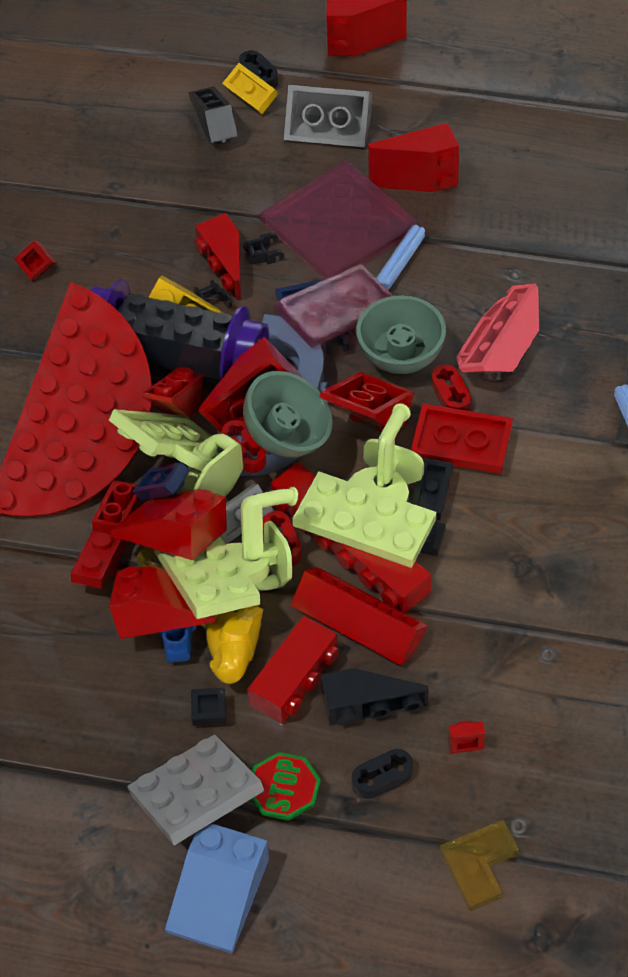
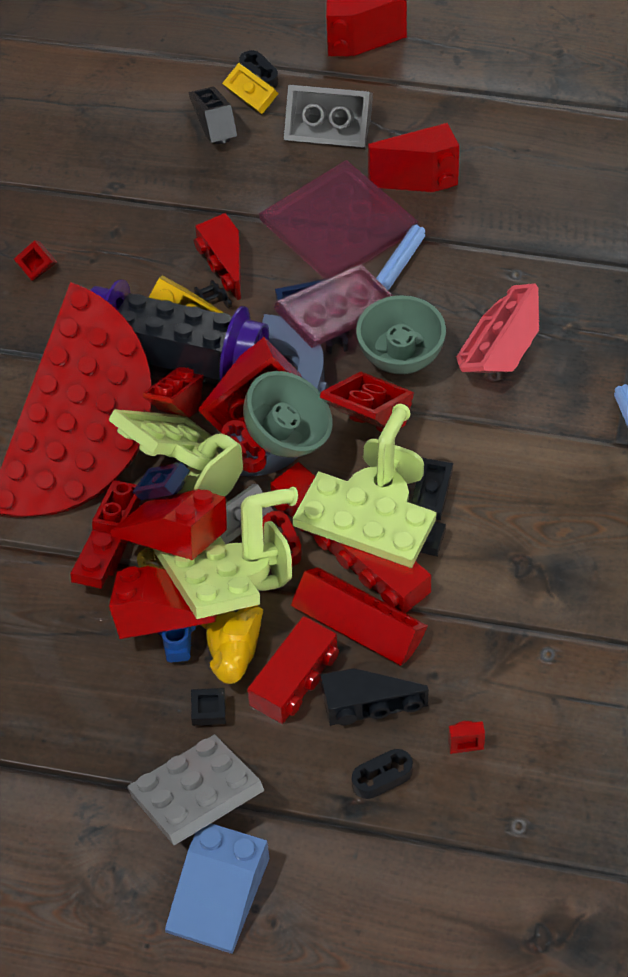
black piece [243,232,285,265] -> none
piece [251,752,321,821] -> none
red plate [411,403,513,474] -> none
red beam [431,364,471,411] -> none
clear yellow tile [439,820,519,911] -> none

